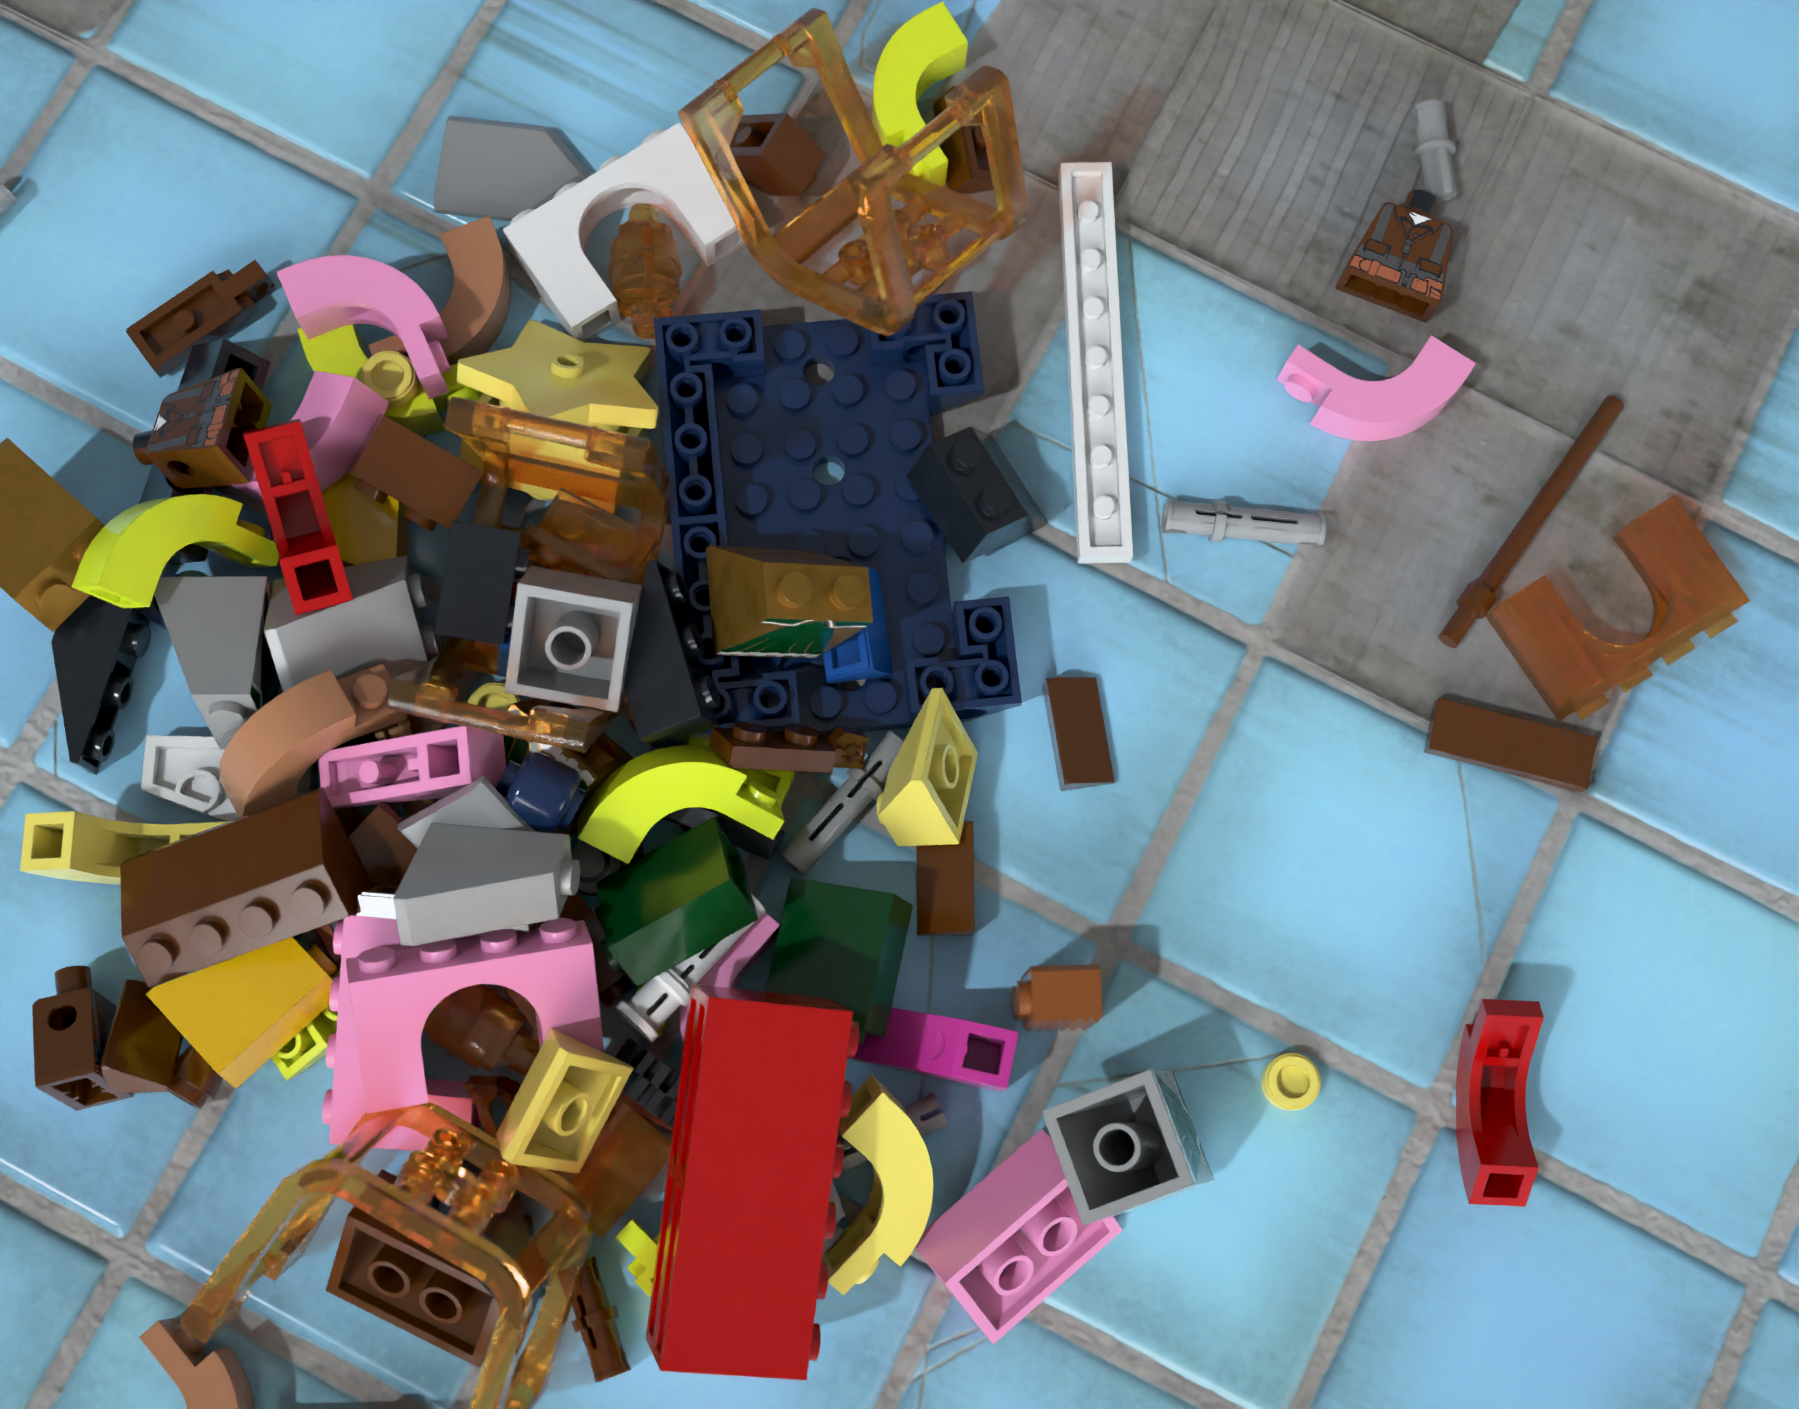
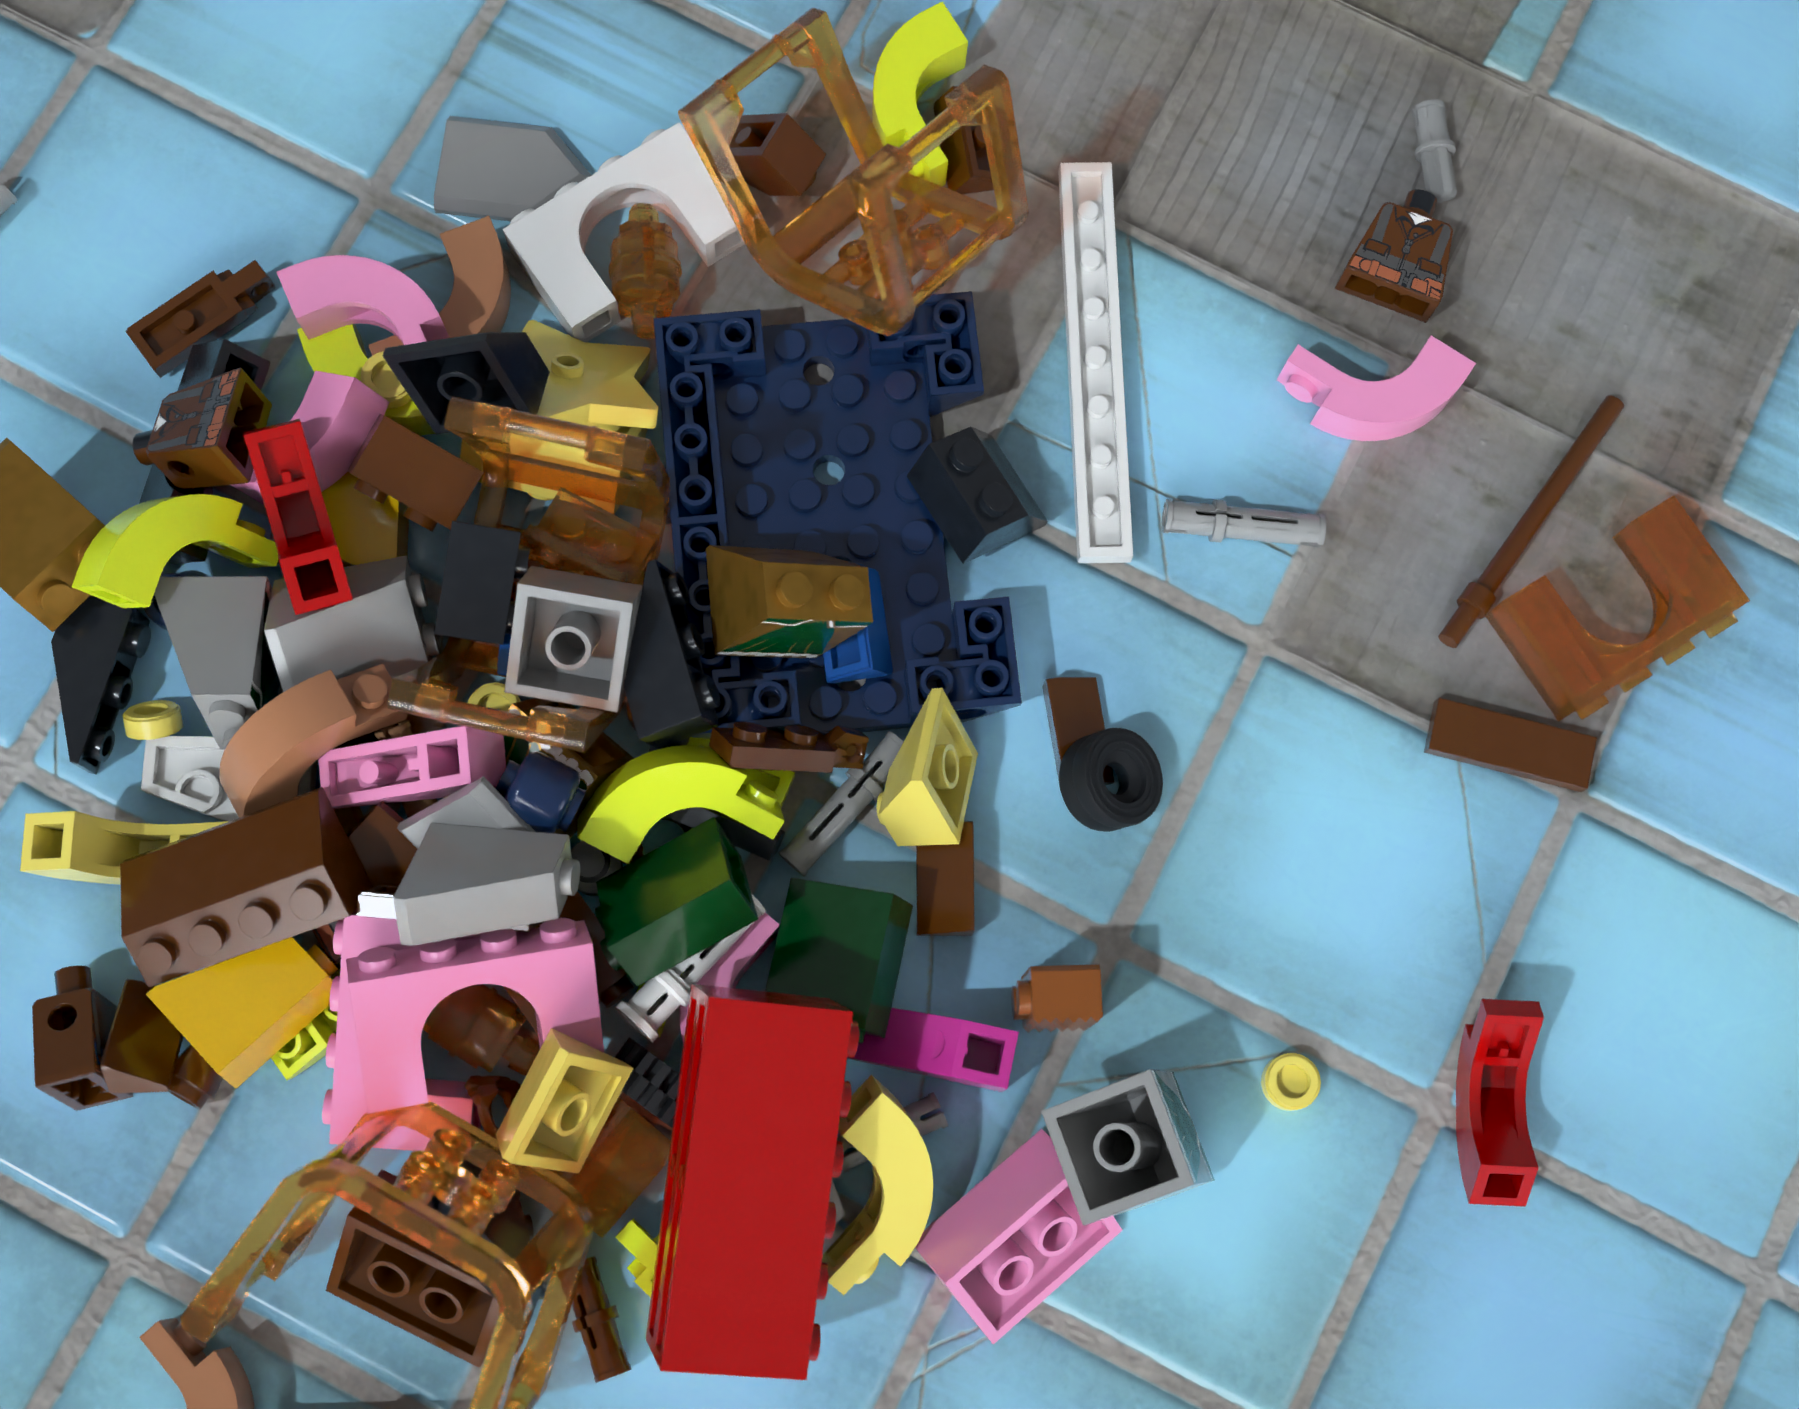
none -> light yellow tile [122,700,183,740]
none -> black slope [383,332,550,434]
none -> black tyre [1059,728,1163,832]

